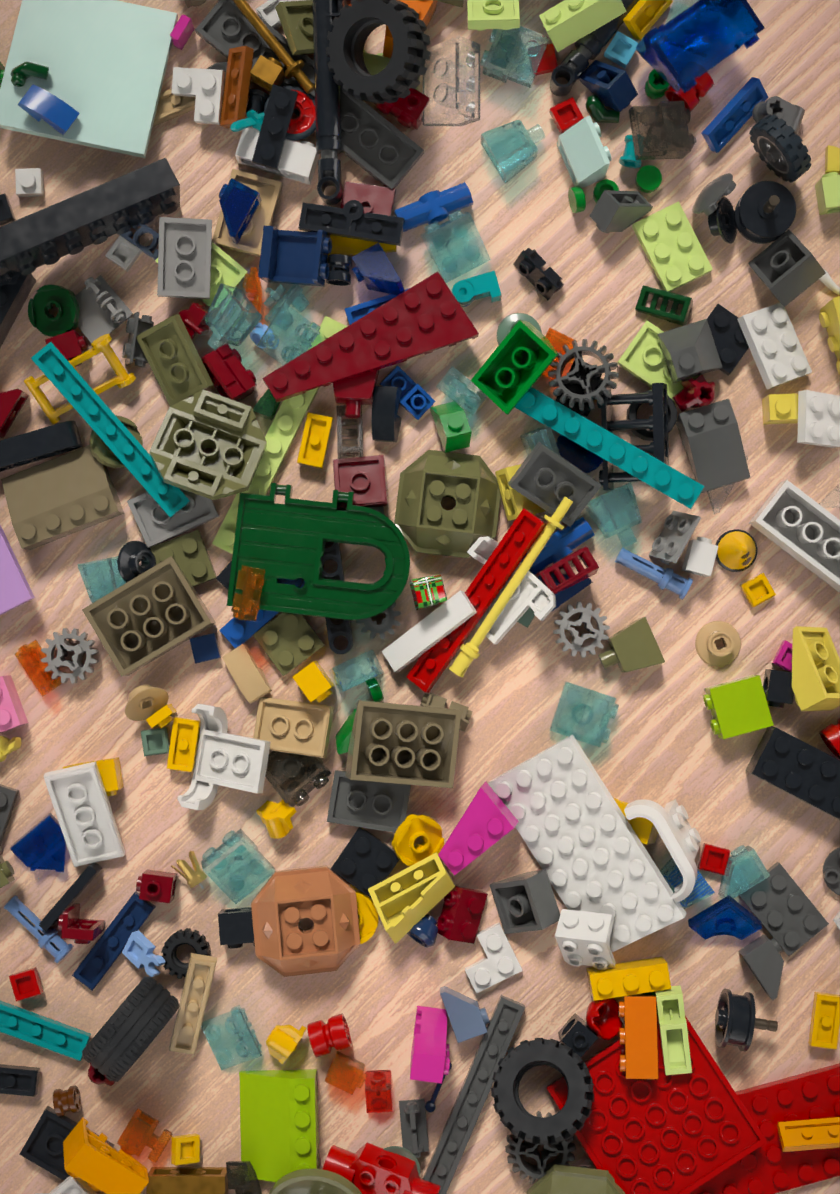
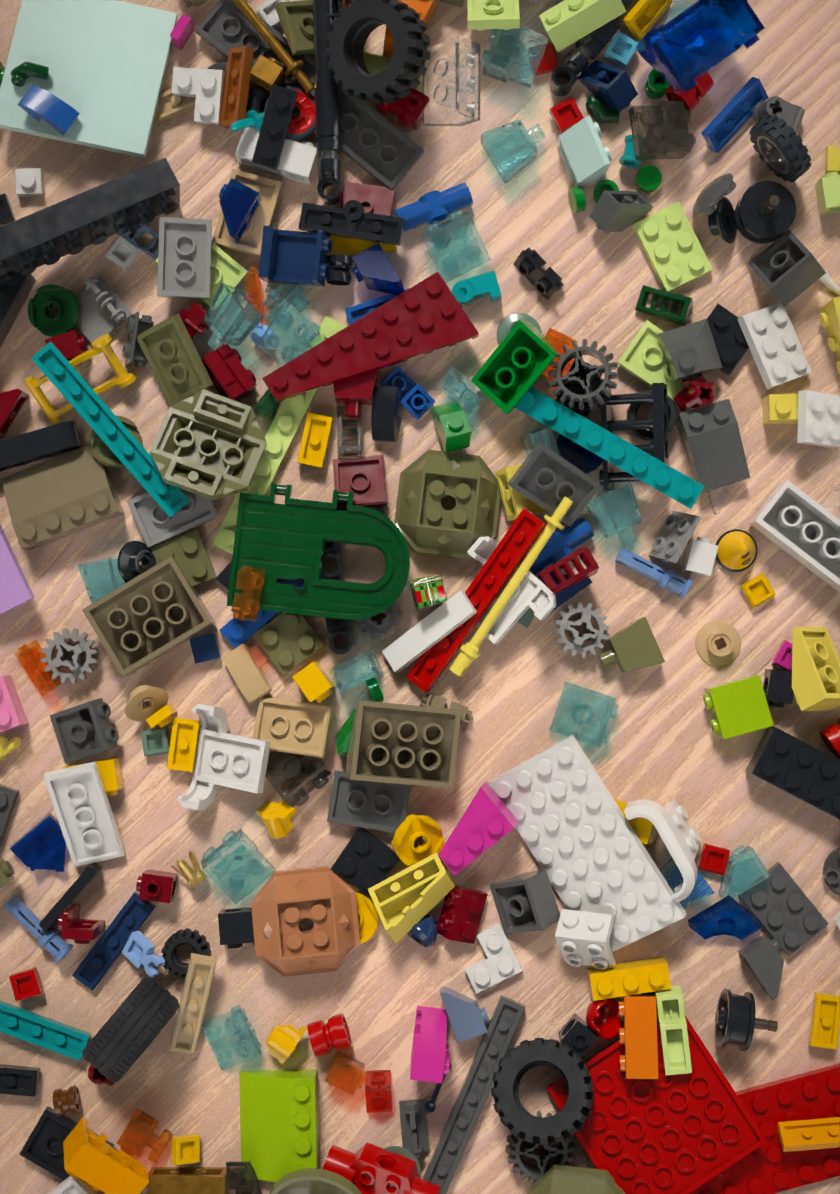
none -> dark grey plate [49,698,119,764]

